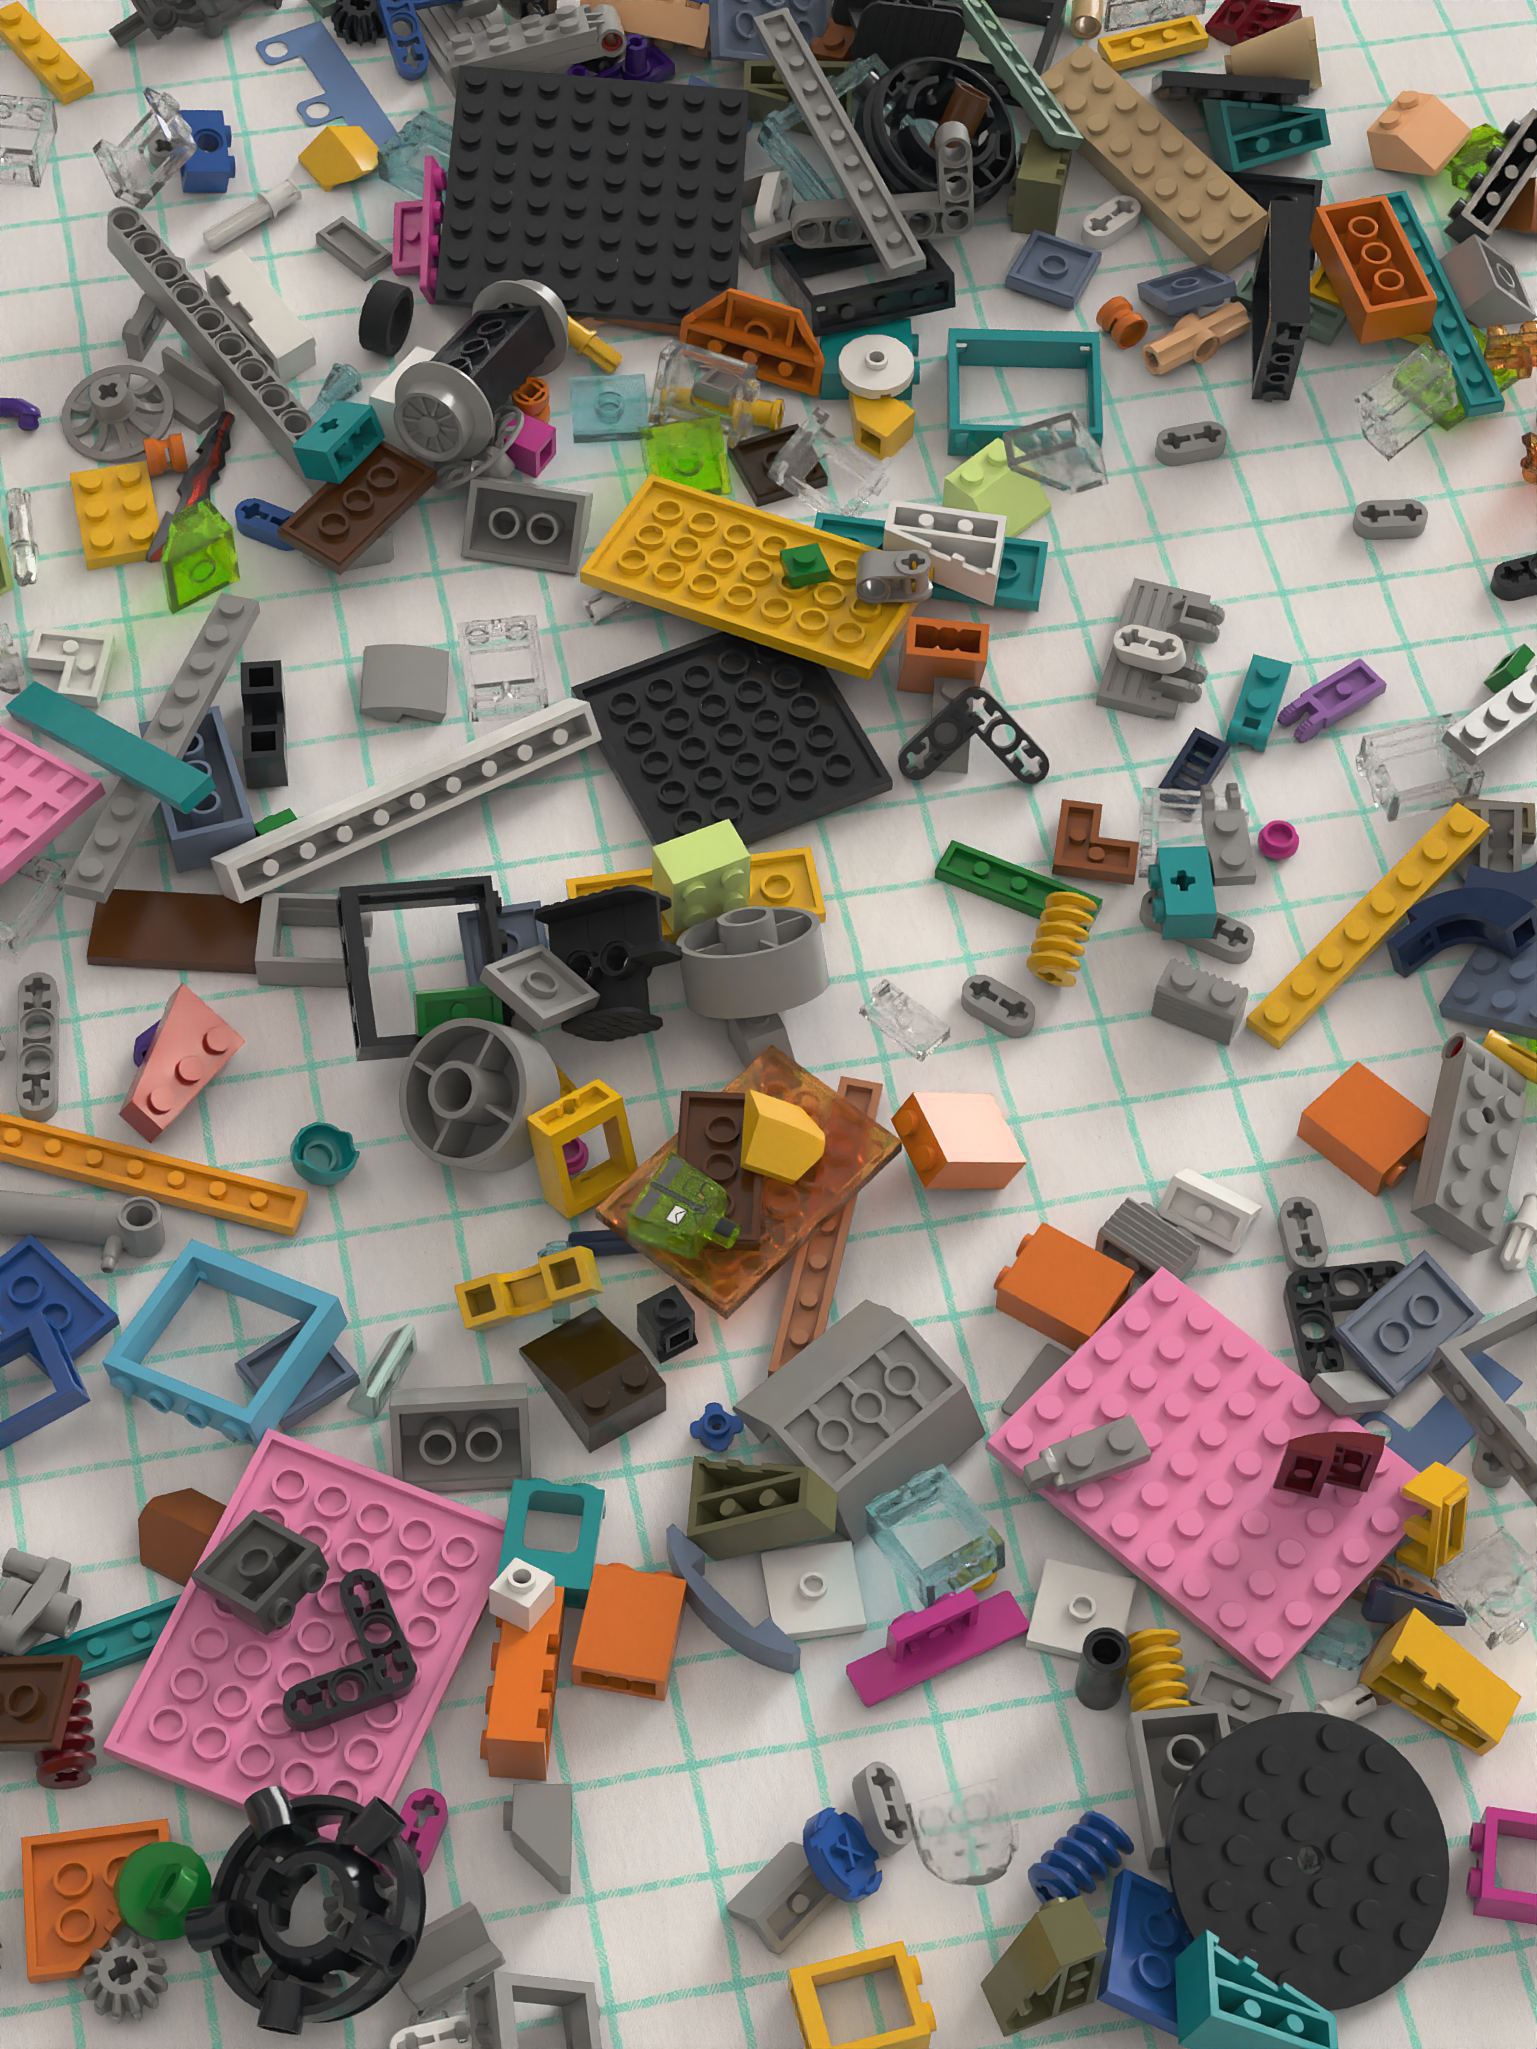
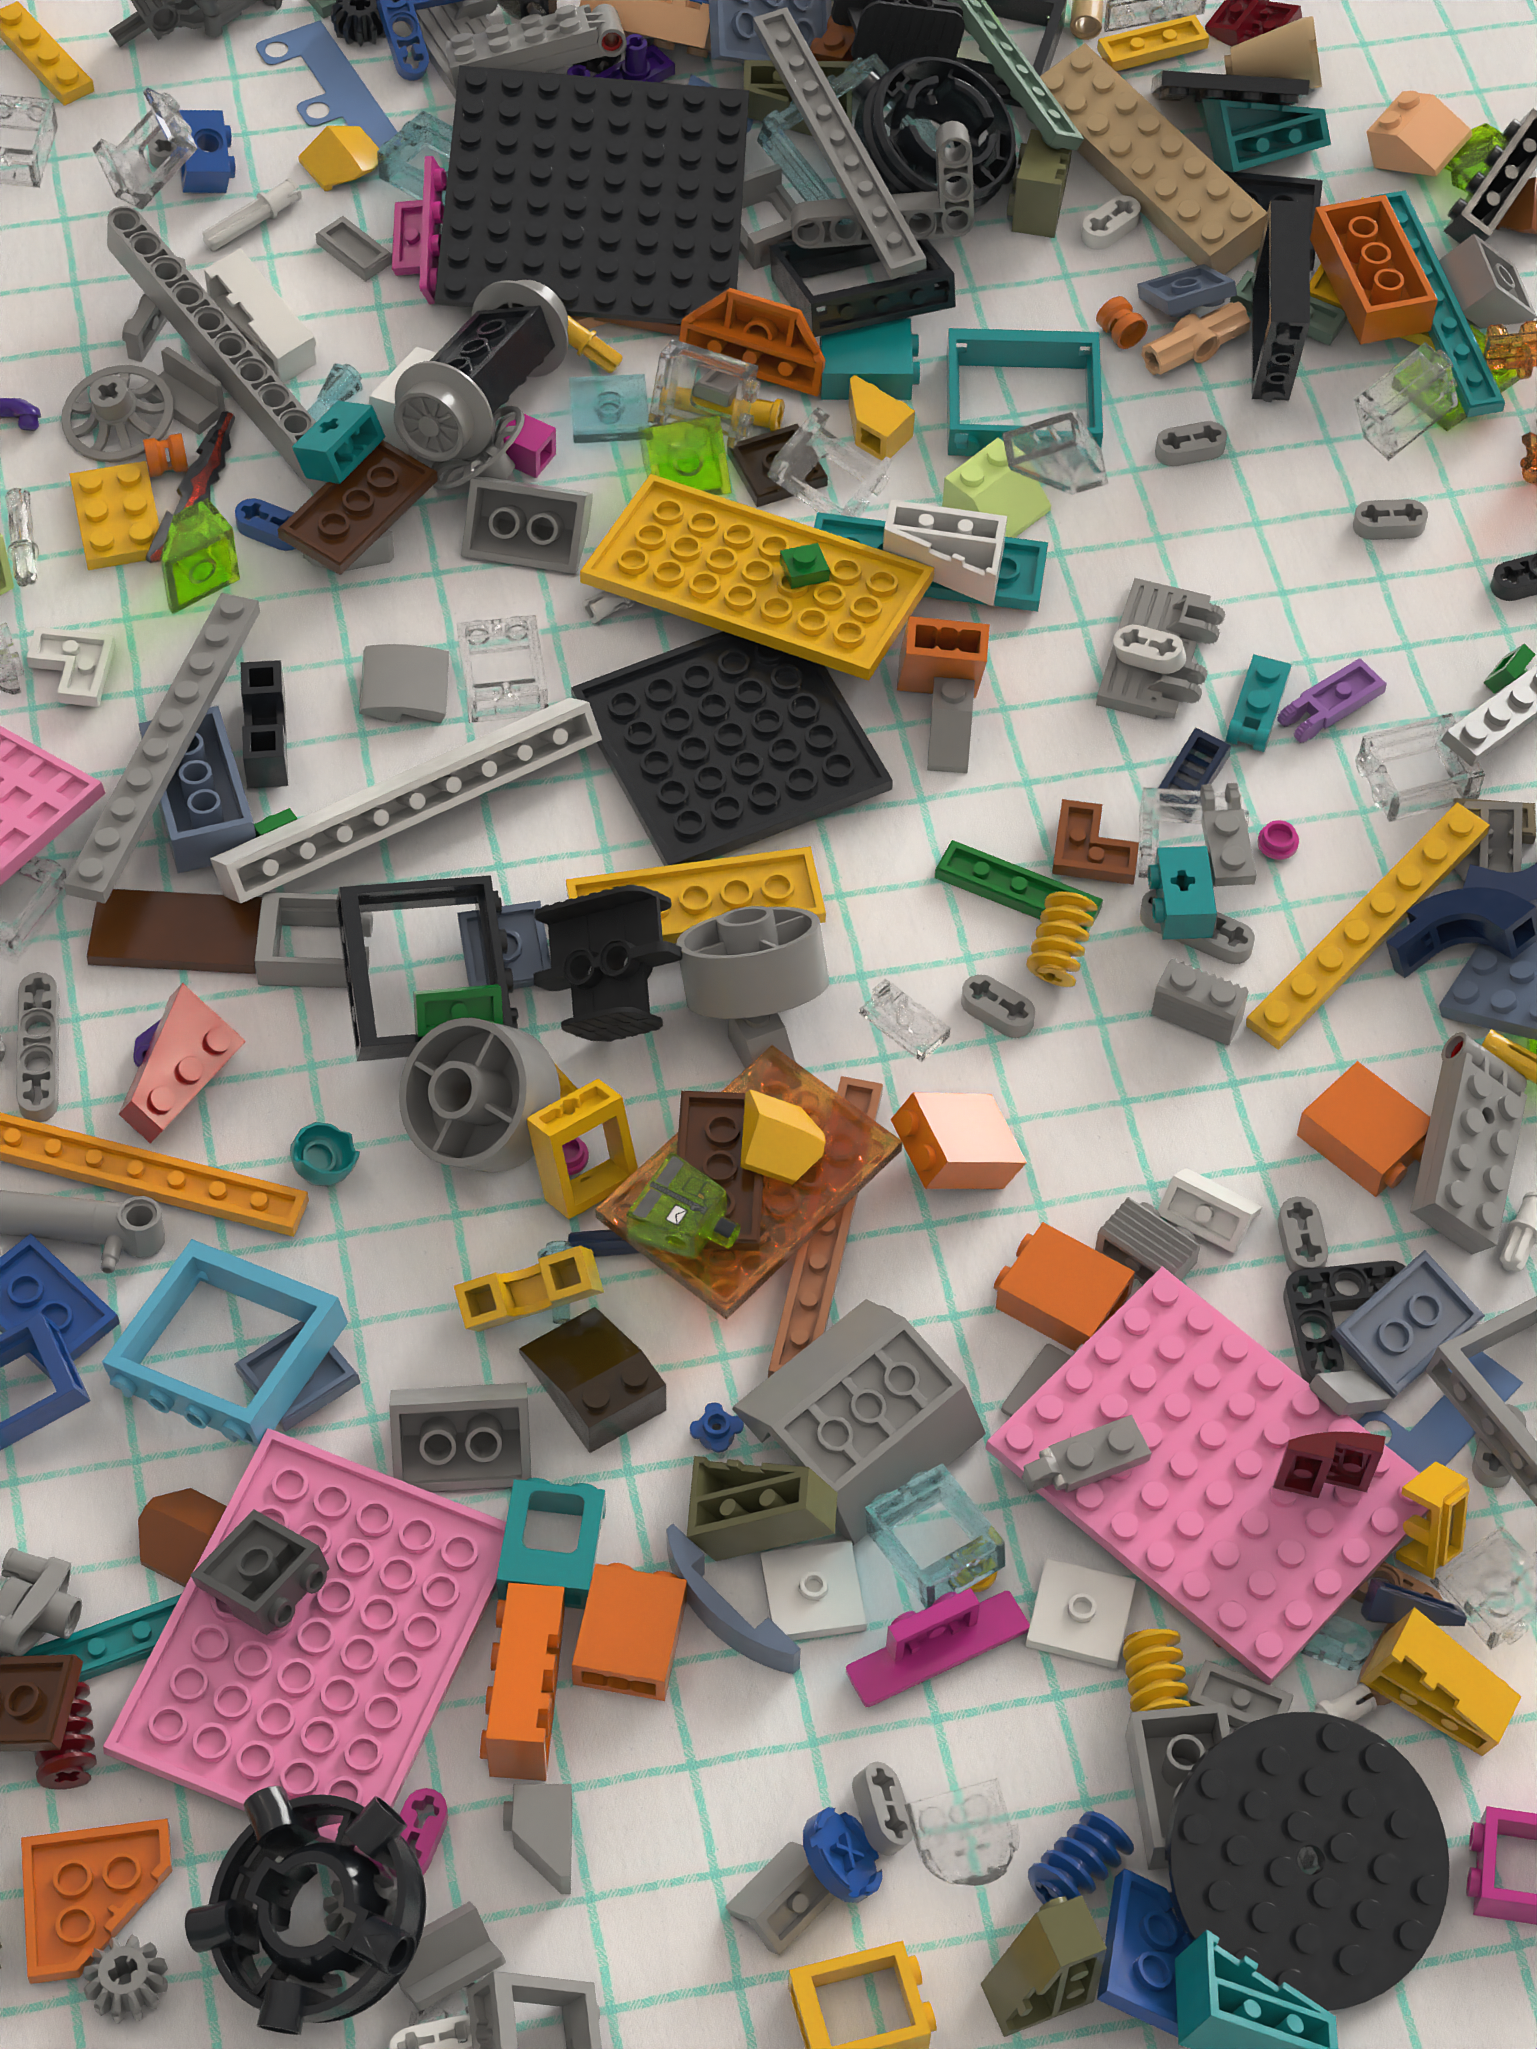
teal tile [5,681,217,814] -> none
green tile [113,1841,212,1941] -> none
black beam [283,1568,416,1732] -> none
light aqua slope [347,1323,417,1419] -> none
black tyre [358,280,414,356] -> none
light grey tile [479,944,600,1035] -> none
white plate [489,1557,555,1632] -> none
orange wheel [511,377,550,424] -> none
black window [637,1284,698,1364] -> none
yellowish green brick [652,819,751,933] -> none
white beam [754,170,794,230] -> none
white plate [838,335,914,399] -> none
light grey piece [855,549,933,604] -> none
black beam [897,686,1049,784] -> none
reddish brown pin [929,83,991,152] -> none
sand blue plate [1005,229,1102,310] -> none
black pin [1075,1627,1131,1711] -> none

